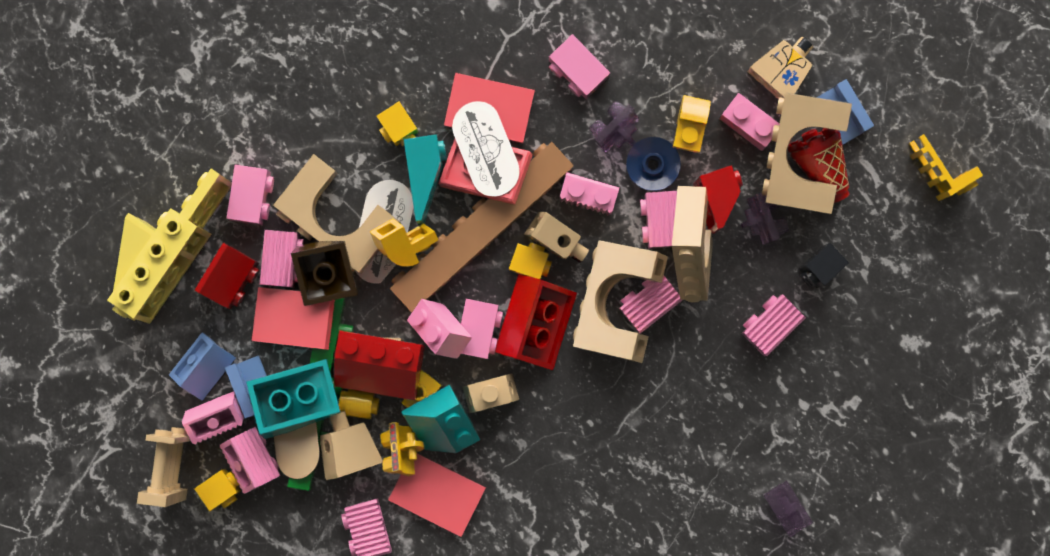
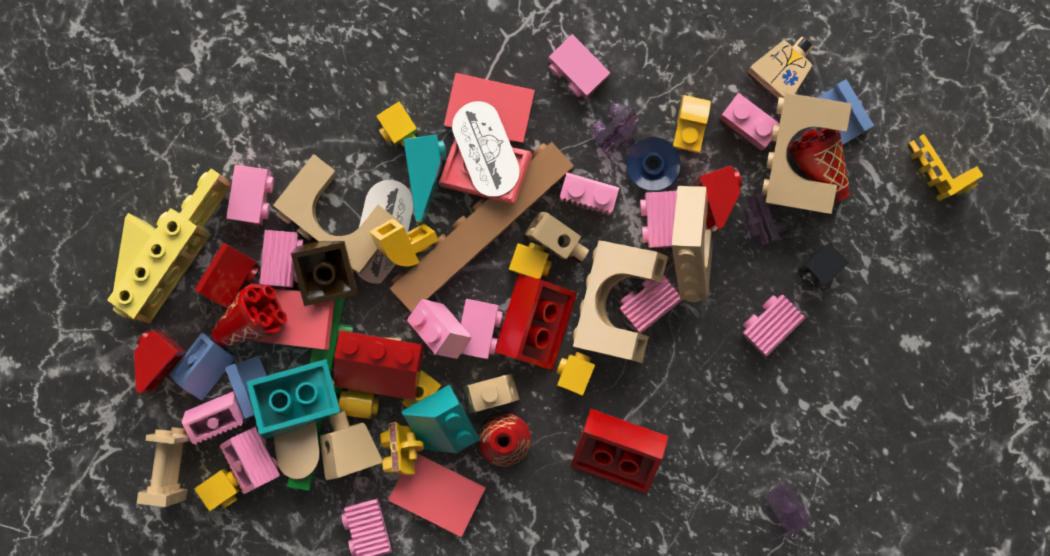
none -> red slope [134,330,186,394]
none -> red cone [211,284,287,347]
none -> red cone [477,413,531,467]
none -> yellow brick [556,352,595,395]
none -> red slope [570,409,668,494]

